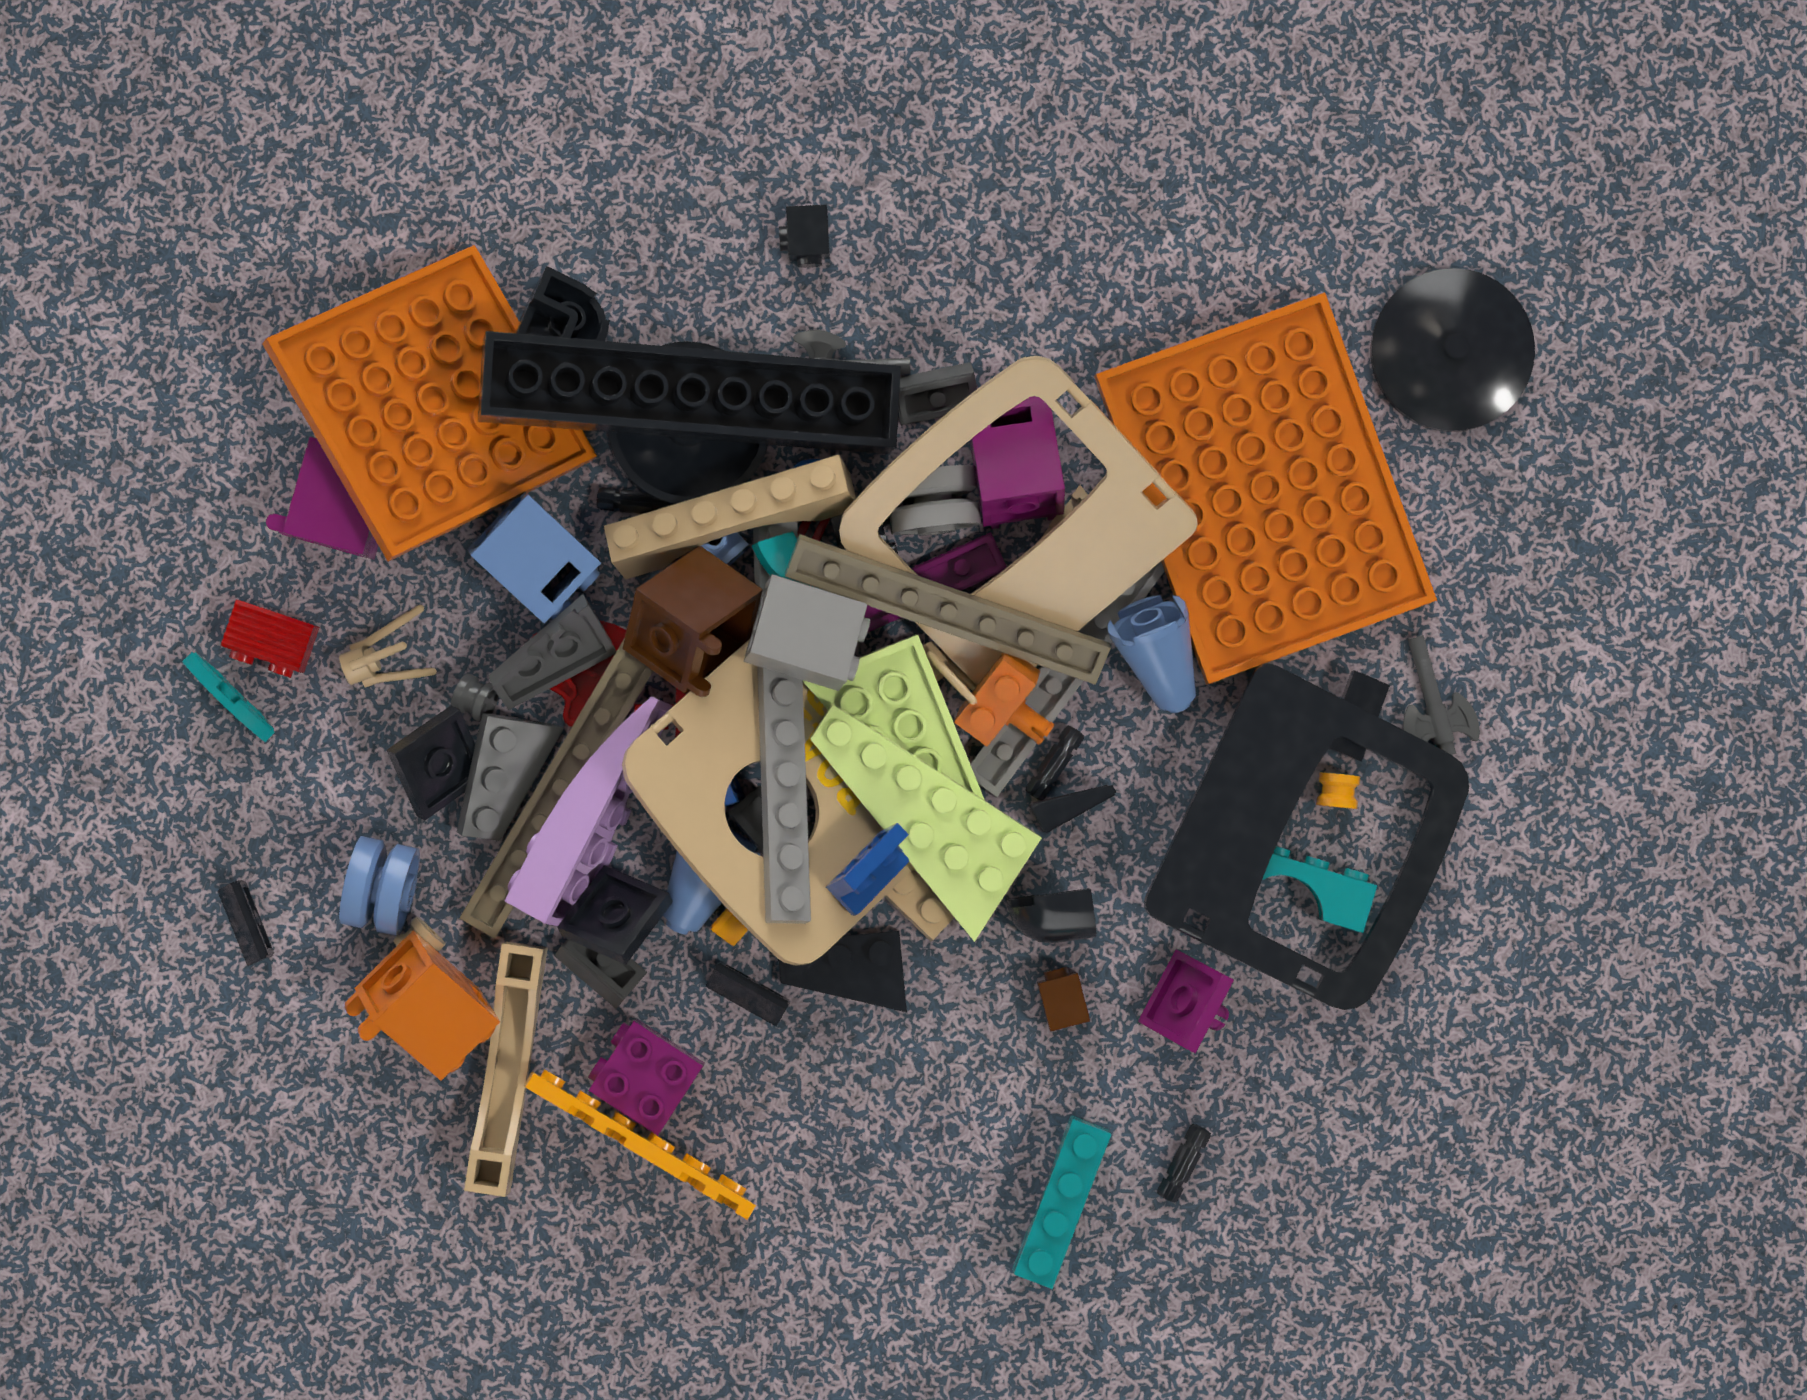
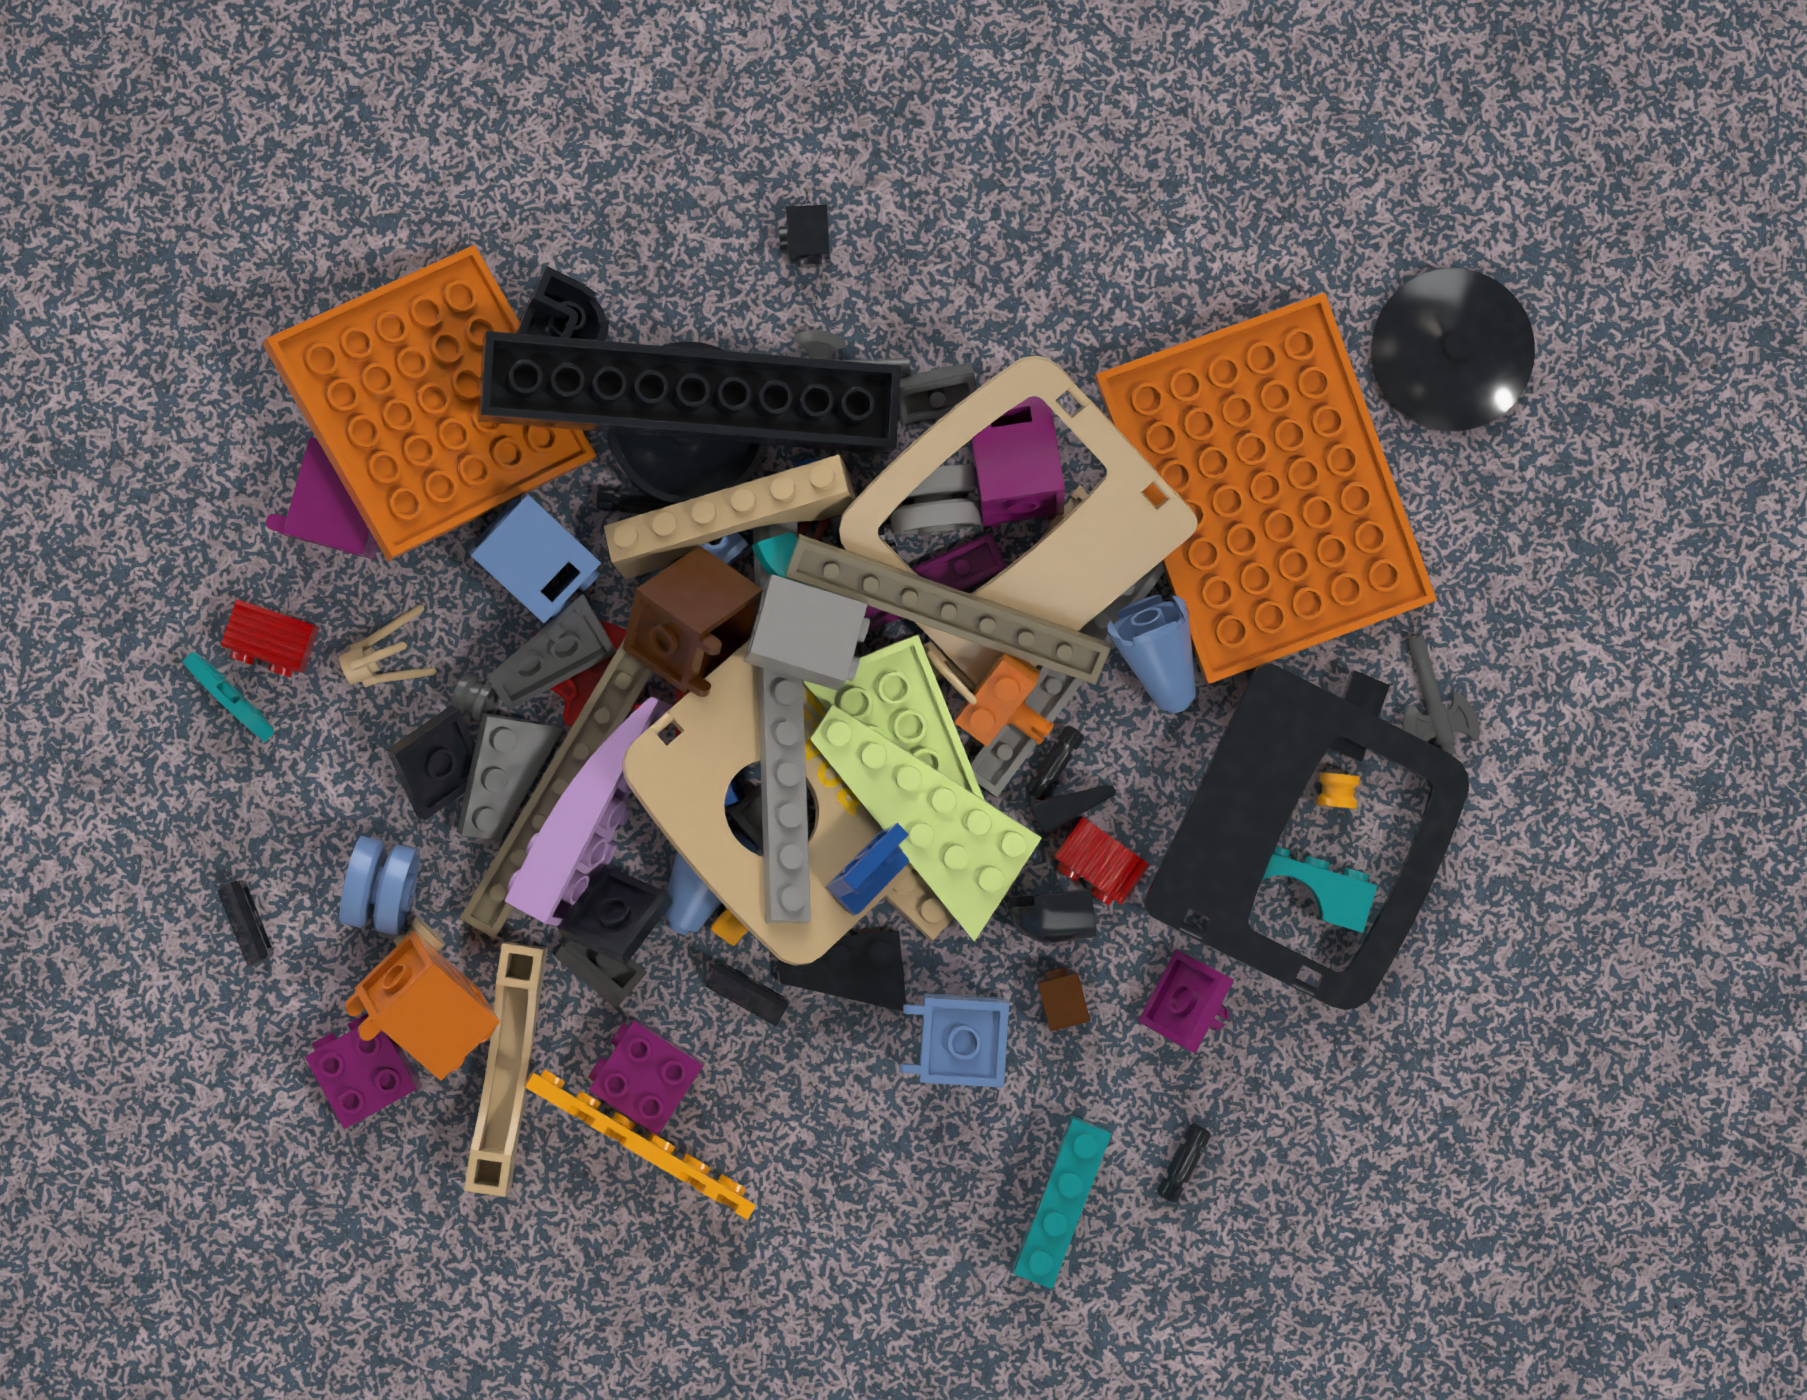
none -> magenta brick [305,1013,422,1129]
none -> medium blue container [899,993,1009,1088]
none -> red brick [1053,817,1150,906]

